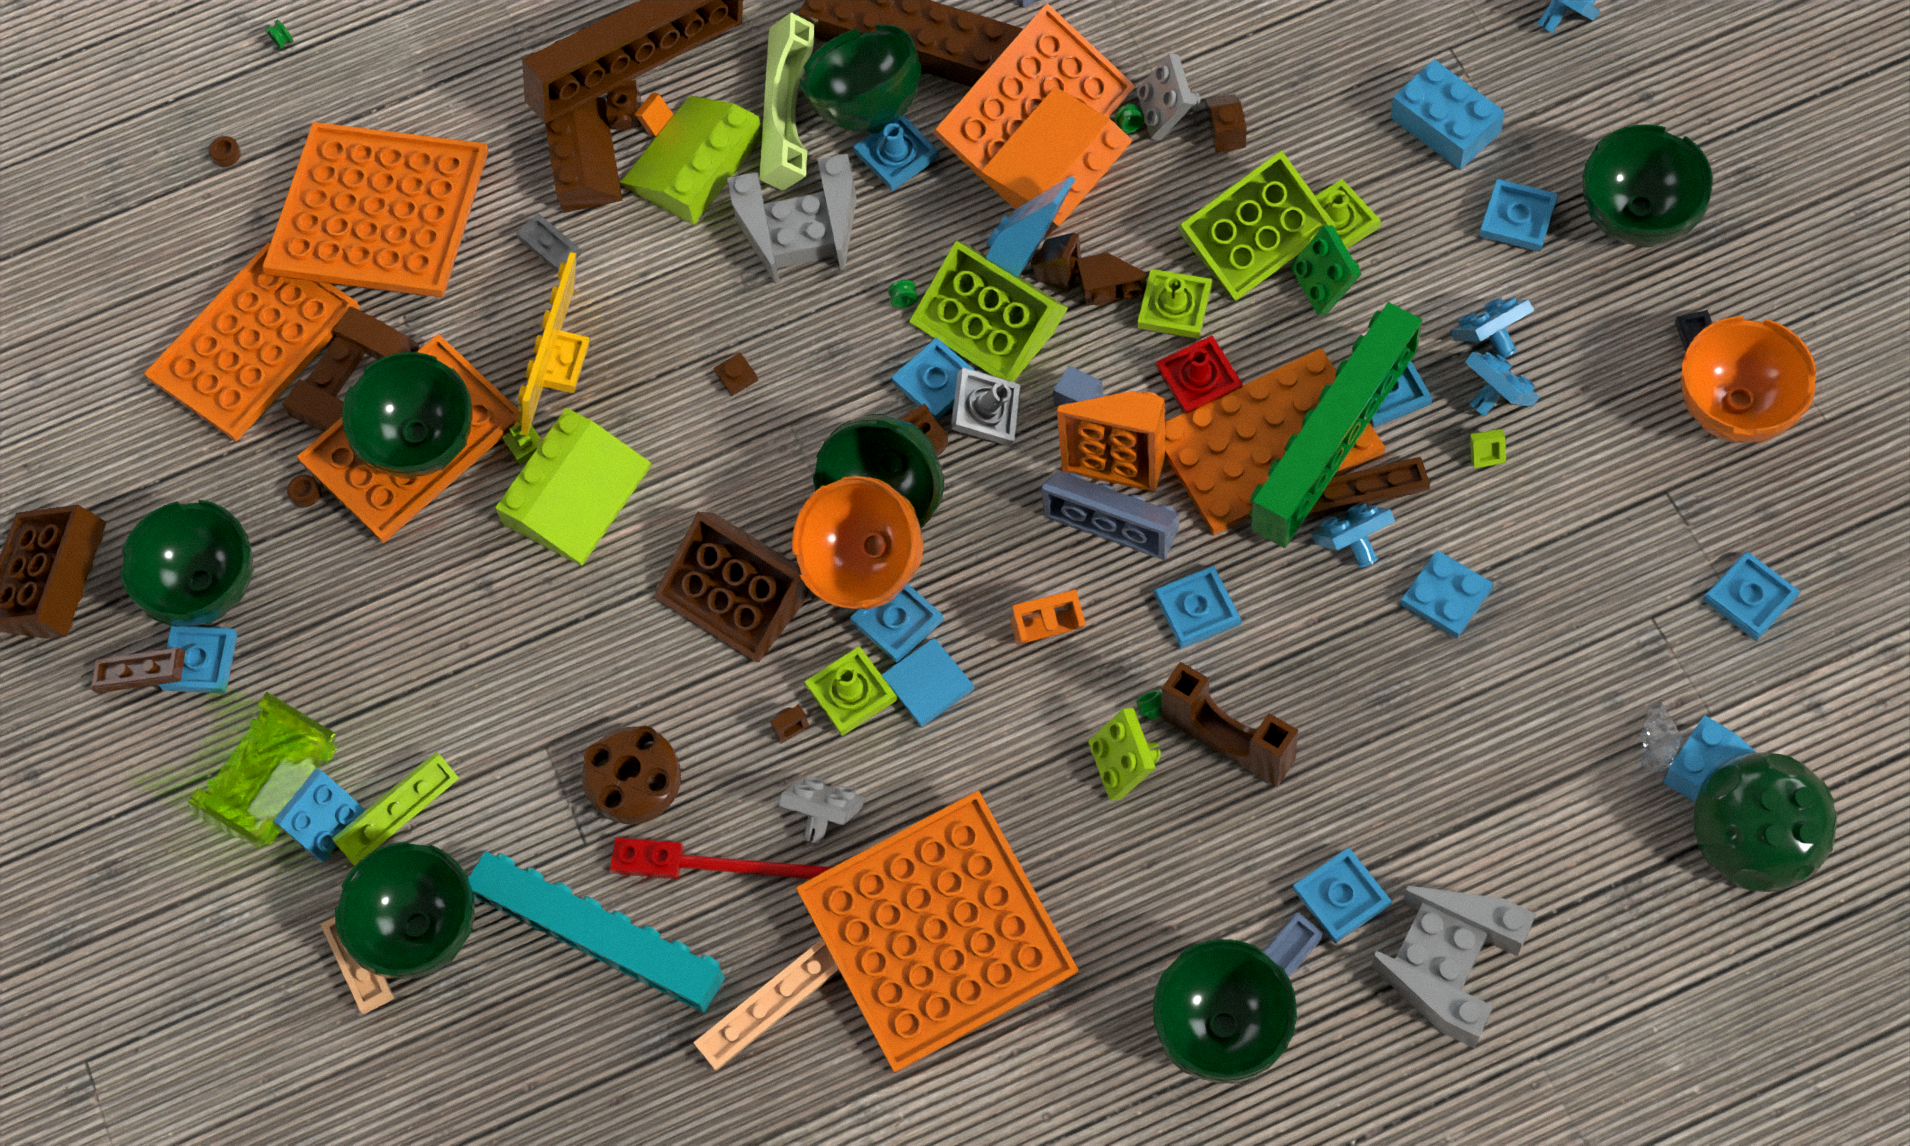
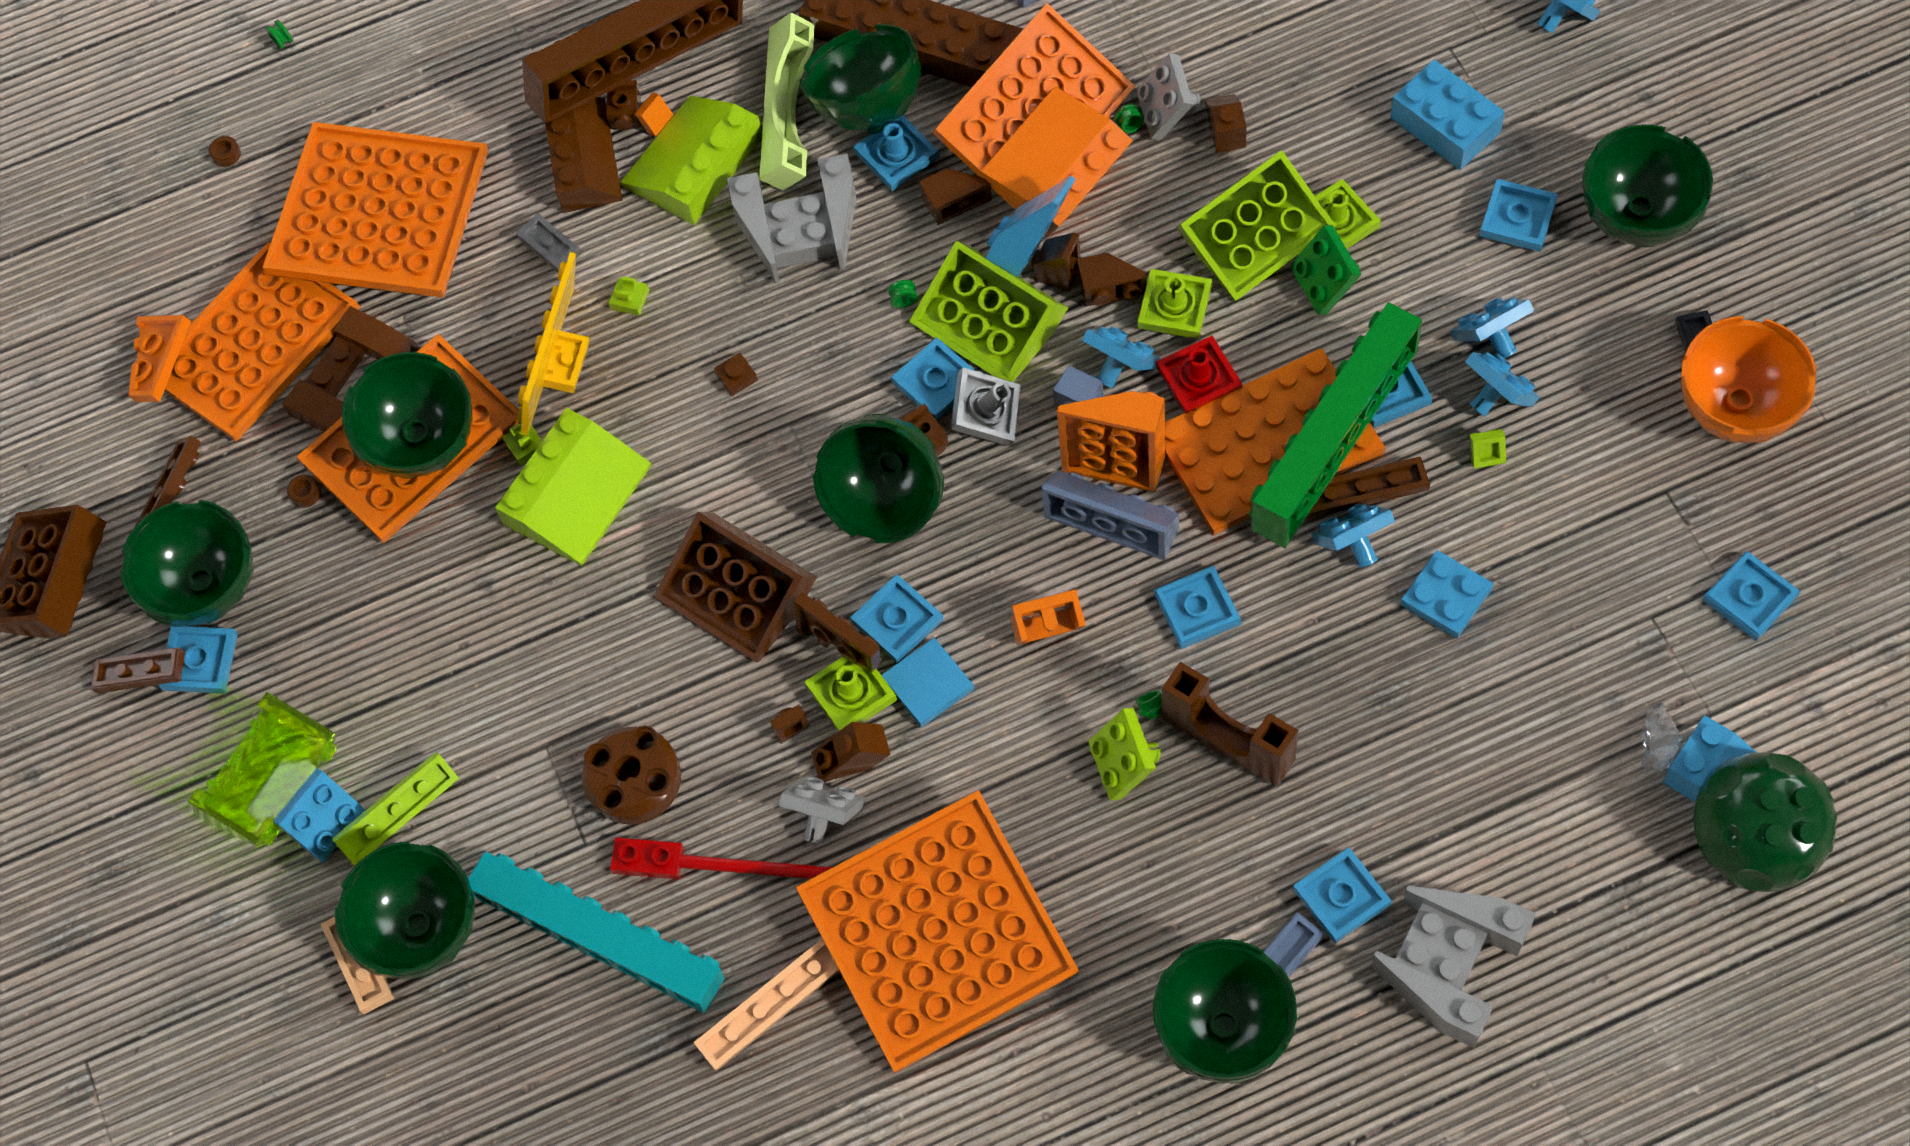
orange rock [792,476,924,609] -> none
none -> orange wing [128,315,191,402]
none -> reddish brown plate [134,436,201,528]
none -> lime tile [609,276,649,316]
none -> reddish brown wing [794,592,880,673]
none -> reddish brown slope [811,722,891,782]
none -> reddish brown slope [919,169,992,225]
none -> dark azure plate [1082,326,1161,388]

